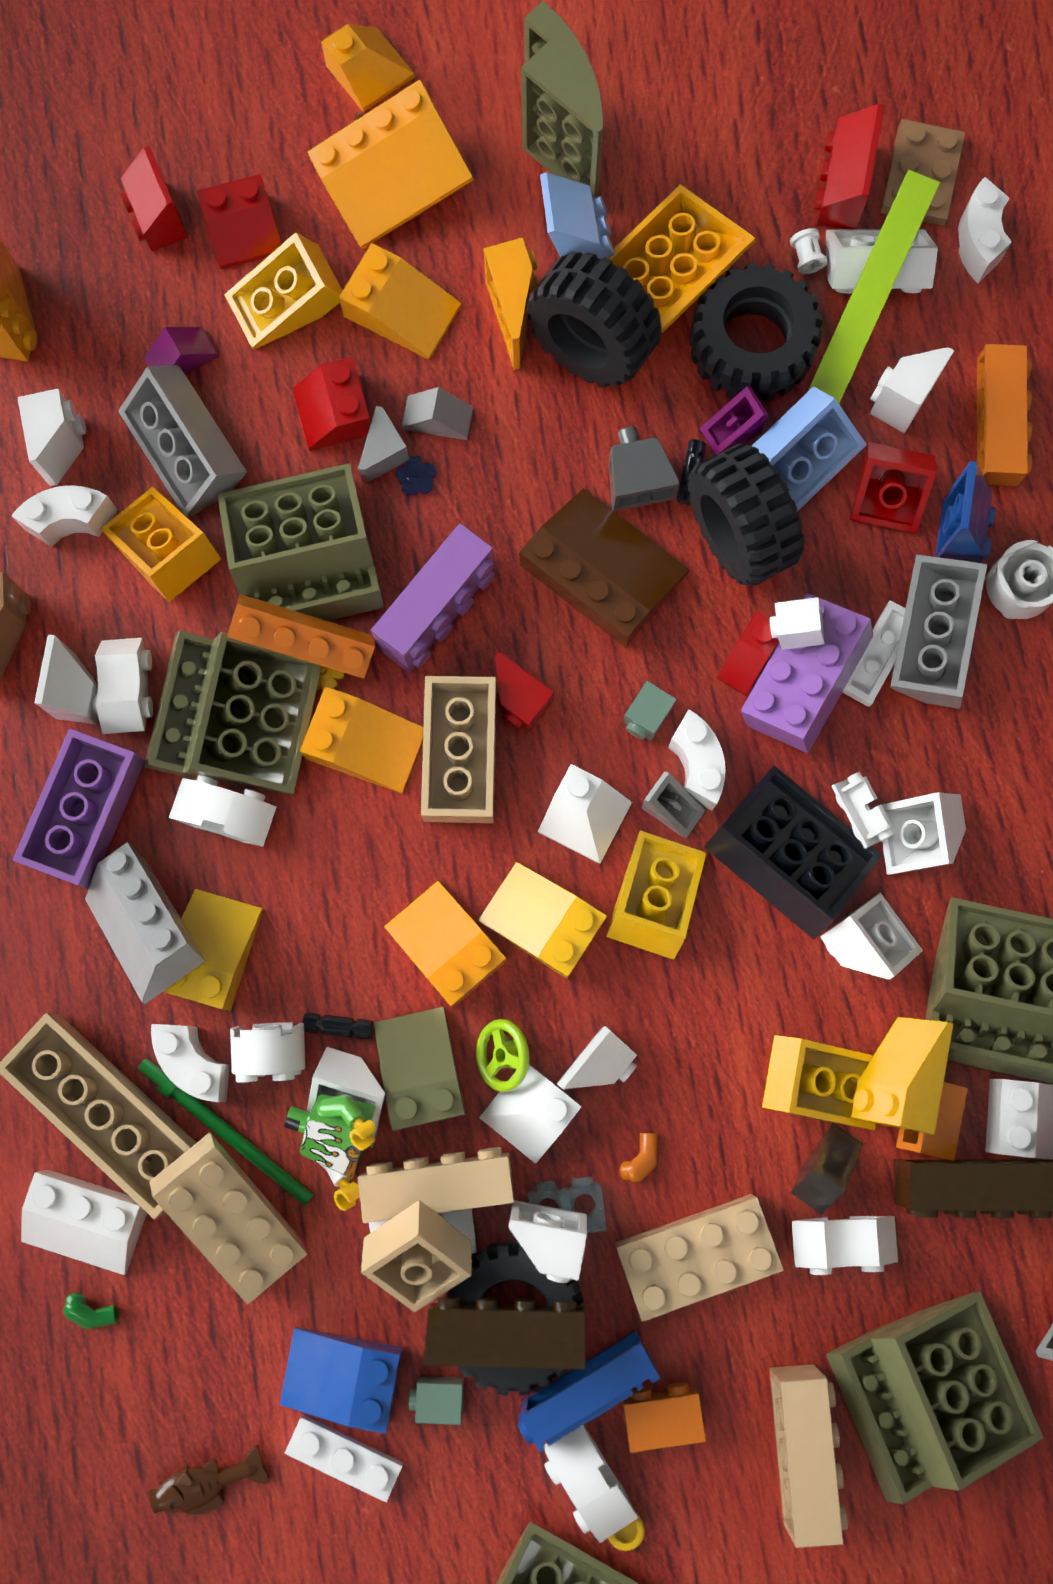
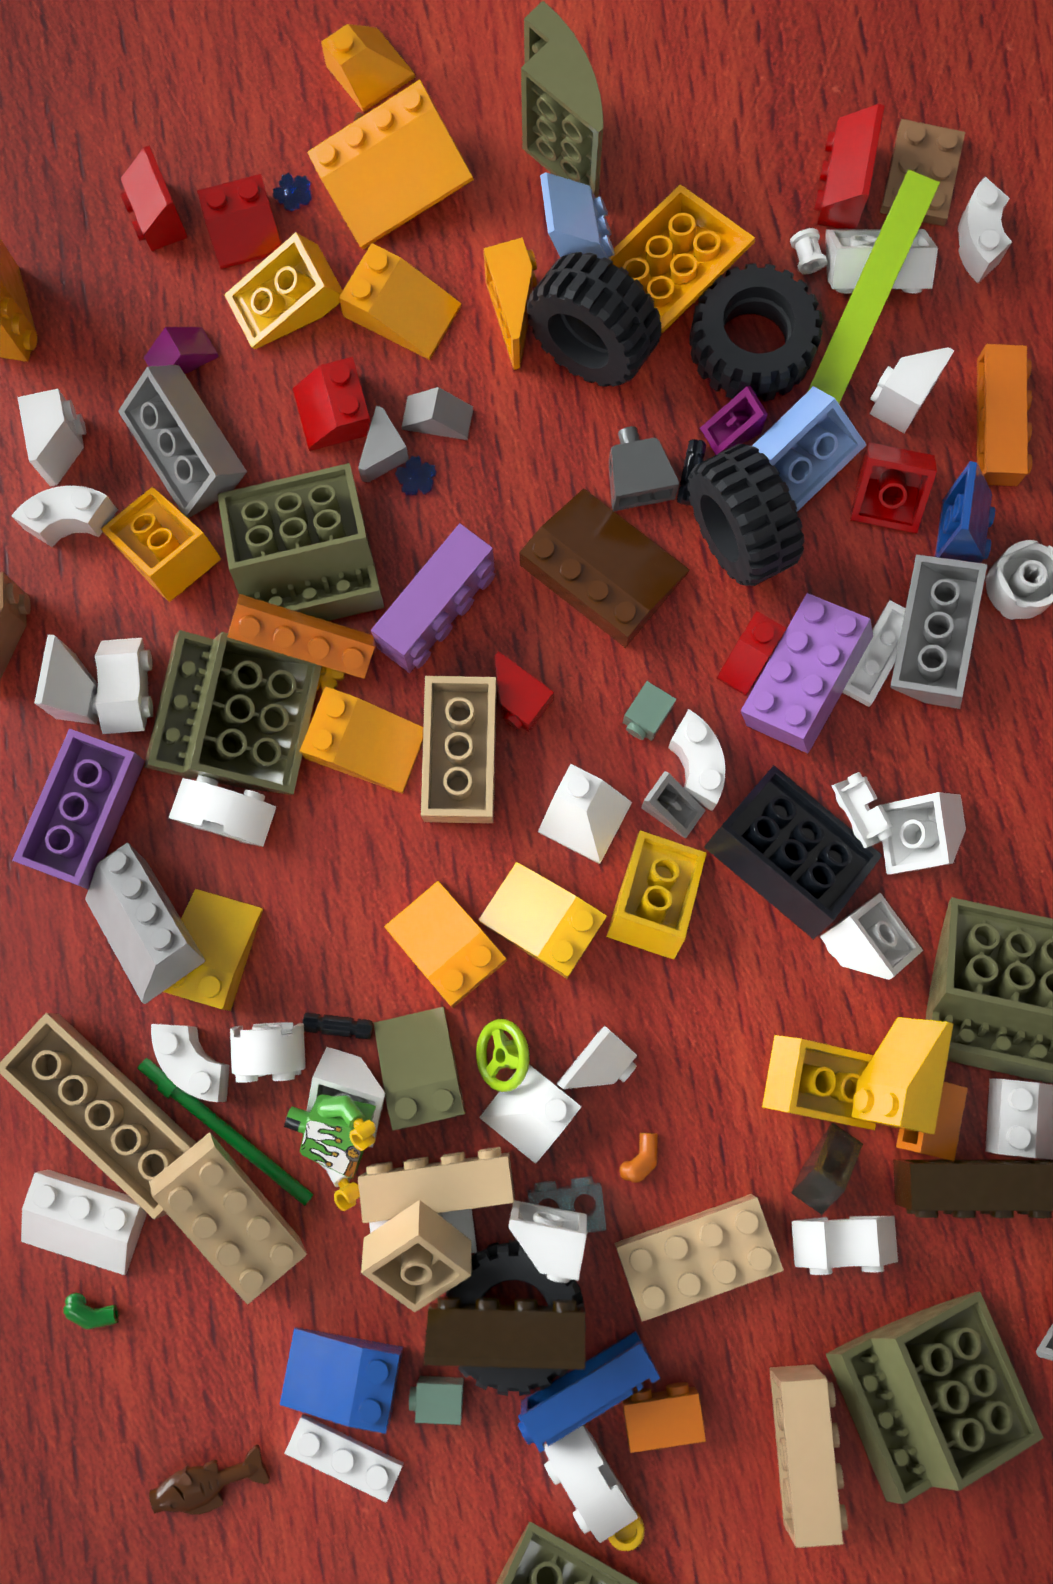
white brick [770,597,825,650] -> none
none -> clear blue plant [273,173,312,211]

